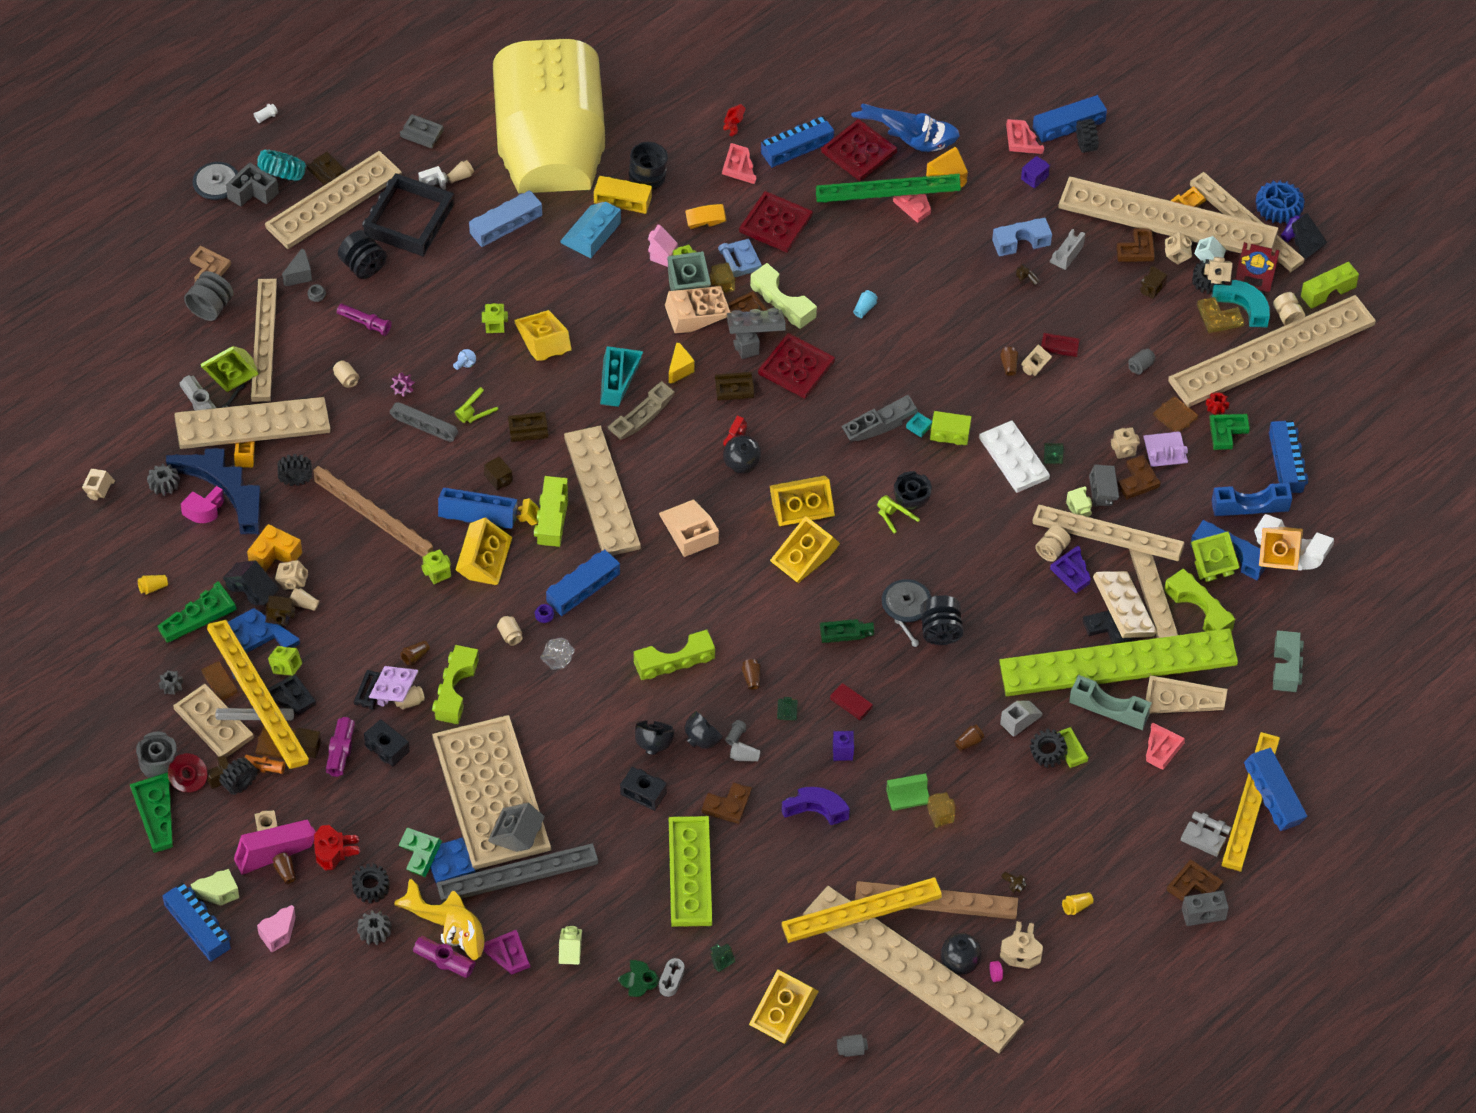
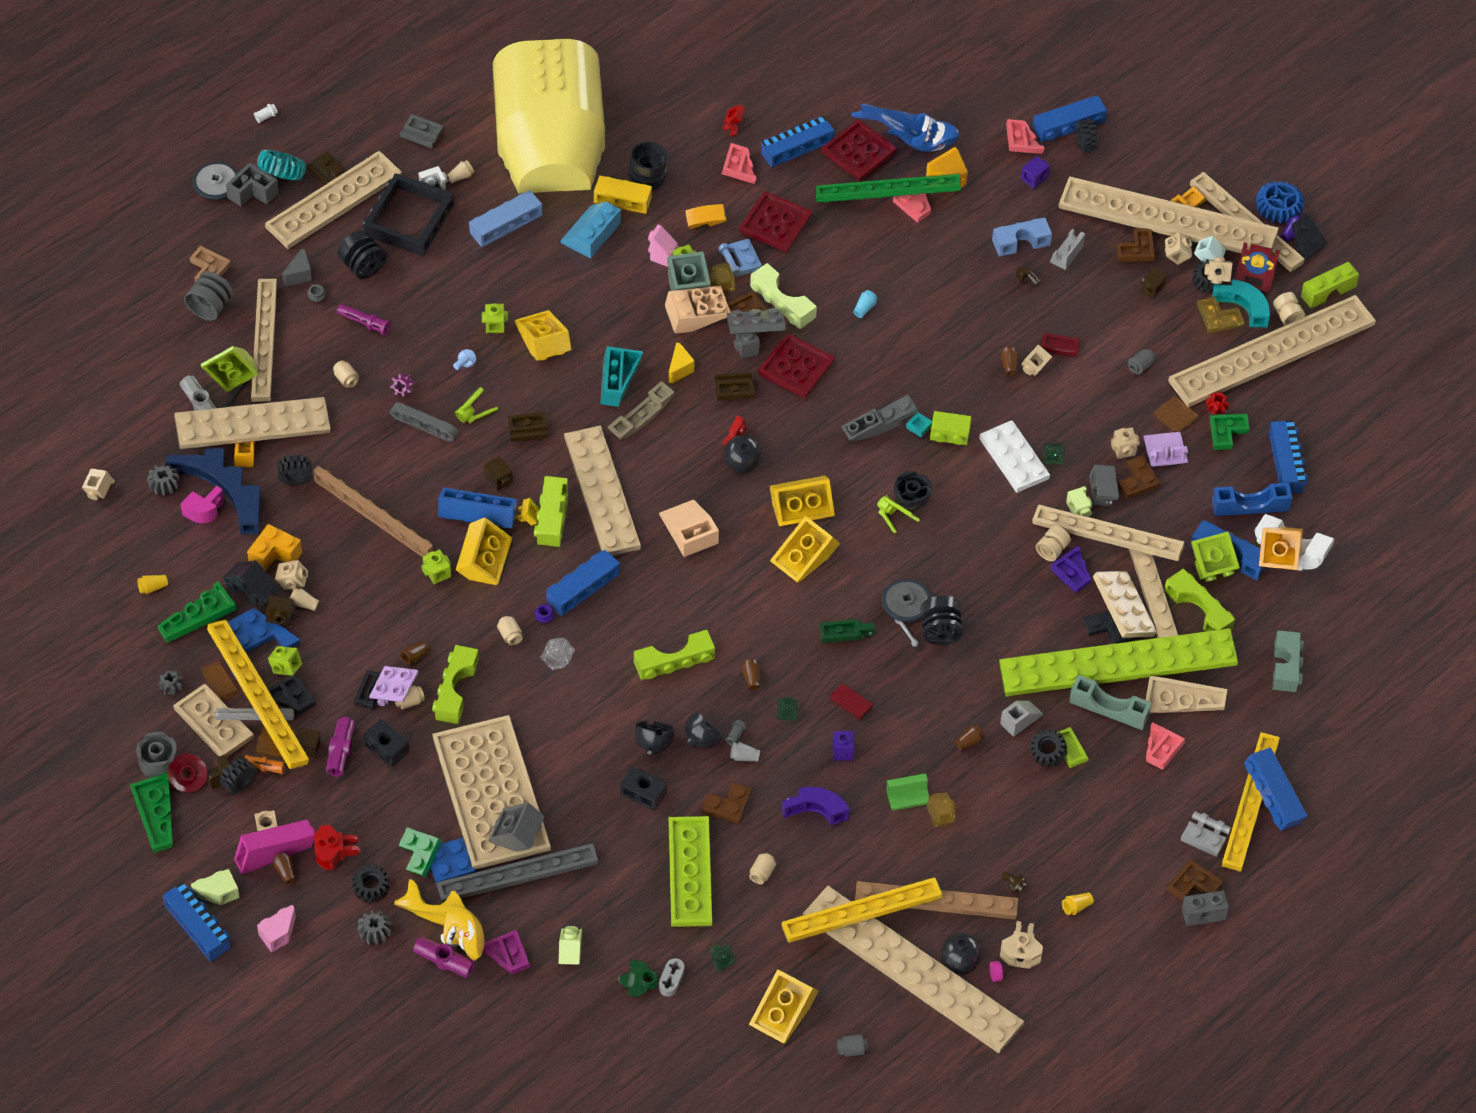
none -> tan brick [749,853,776,884]

